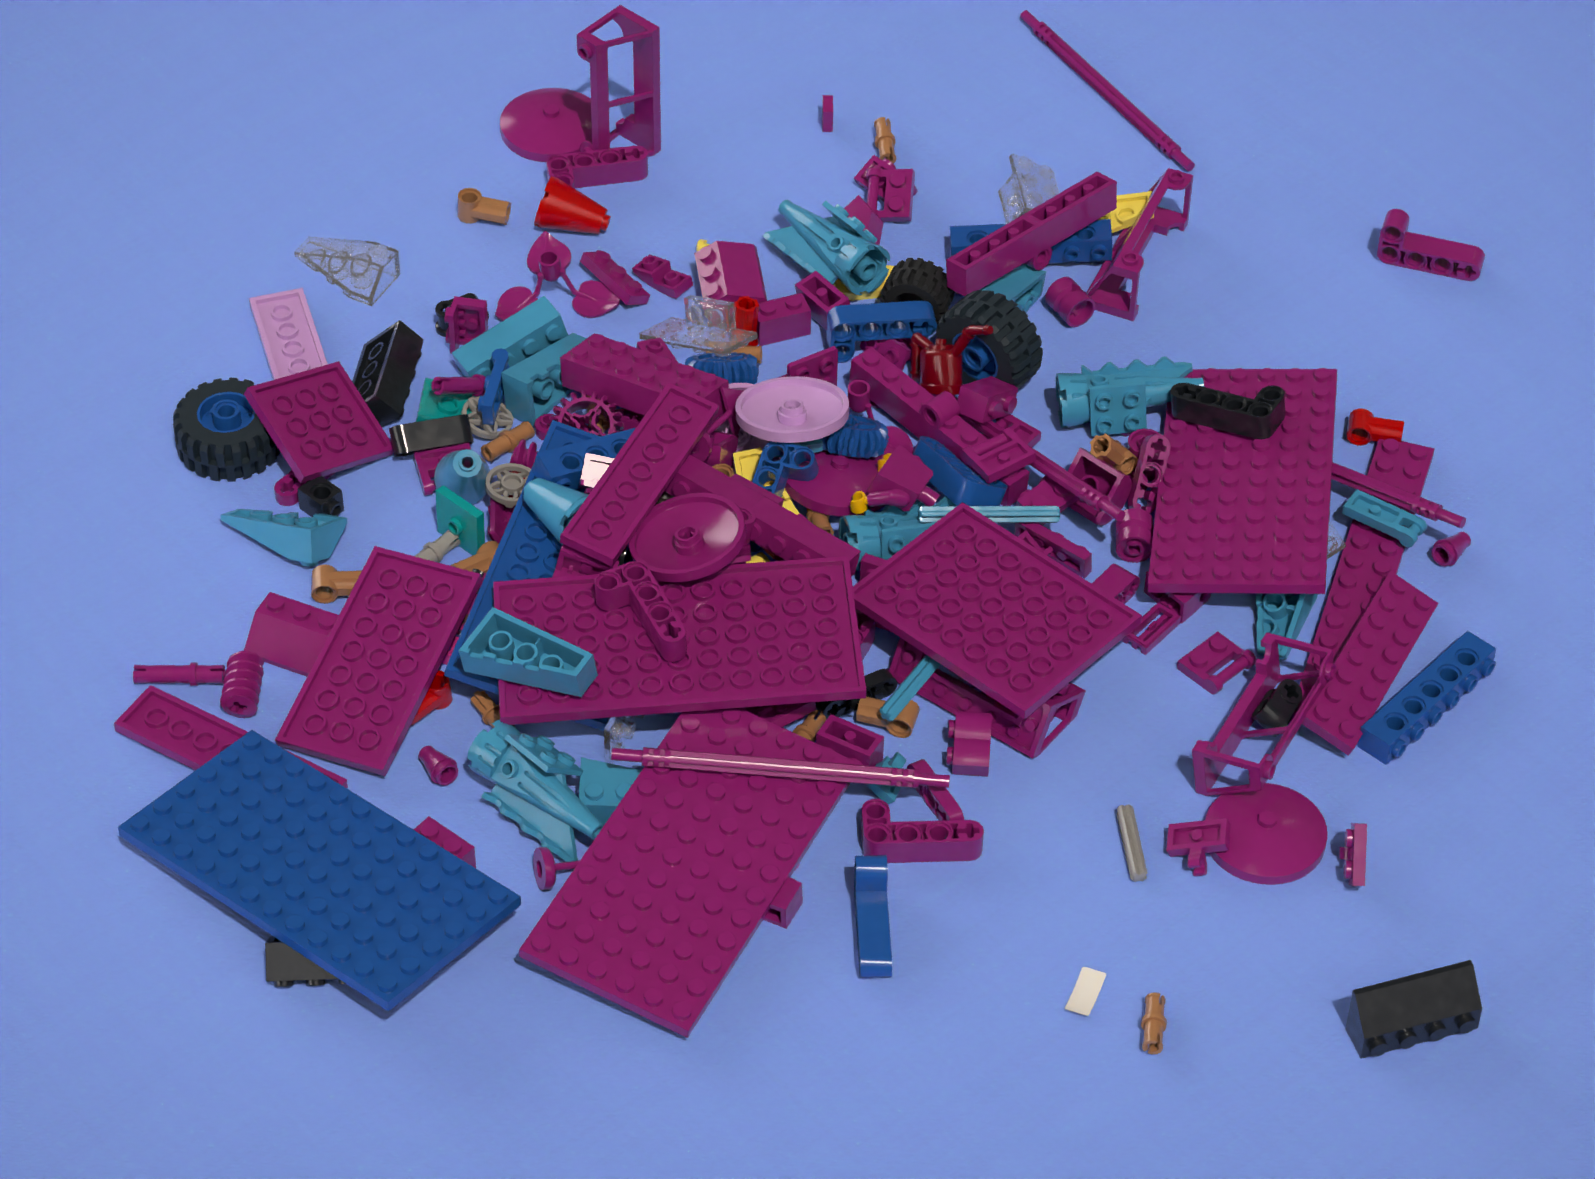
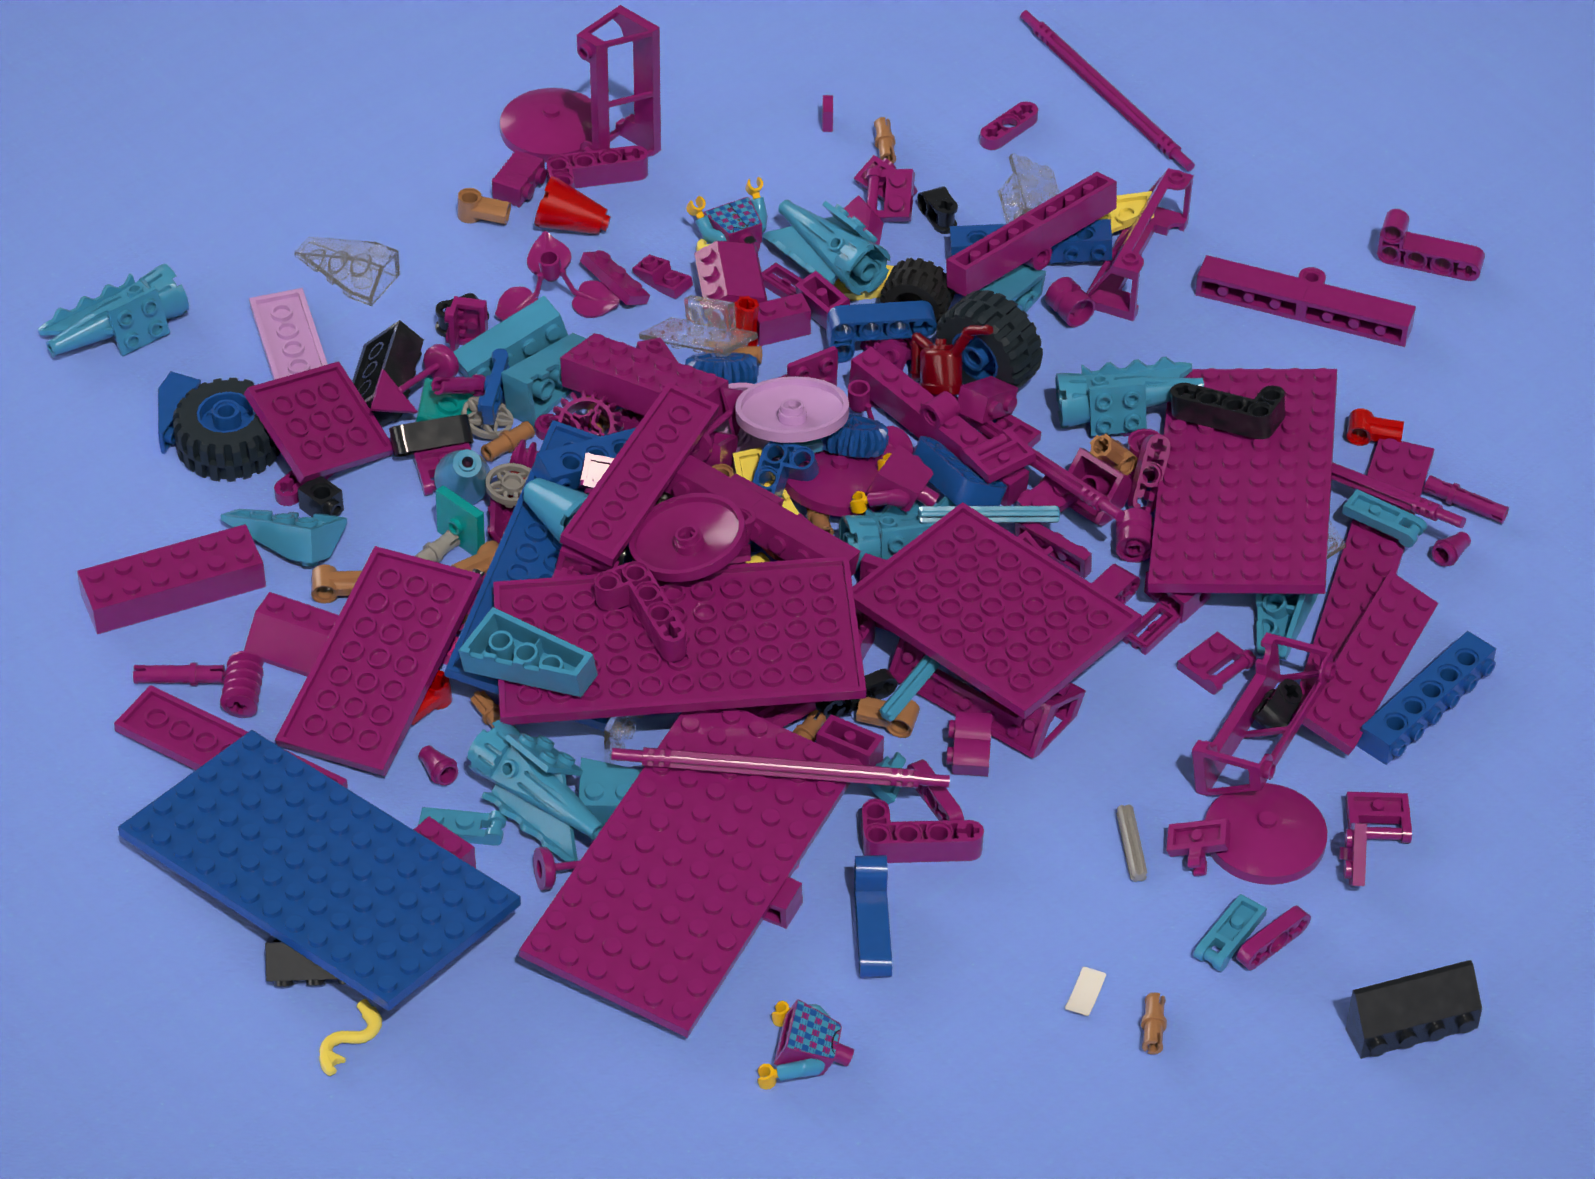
none -> dark azure piece [38,263,189,357]
none -> magenta brick [77,524,266,634]
none -> blue slope [158,371,201,454]
none -> light yellow animal [319,999,382,1076]
none -> magenta piece [370,344,459,414]
none -> dark azure plate [418,807,507,846]
none -> magenta brick [492,150,547,208]
none -> torso [686,177,768,252]
none -> torso [758,999,854,1090]
none -> magenta tile [762,263,802,298]
none -> black piece [917,186,958,234]
none -> magenta beam [980,102,1038,150]
none -> dark azure plate [1193,894,1267,972]
none -> magenta hinge [1195,255,1416,347]
none -> magenta beam [1236,905,1311,970]
none -> magenta plate [1346,792,1412,843]
none -> magenta pin [1423,475,1509,524]

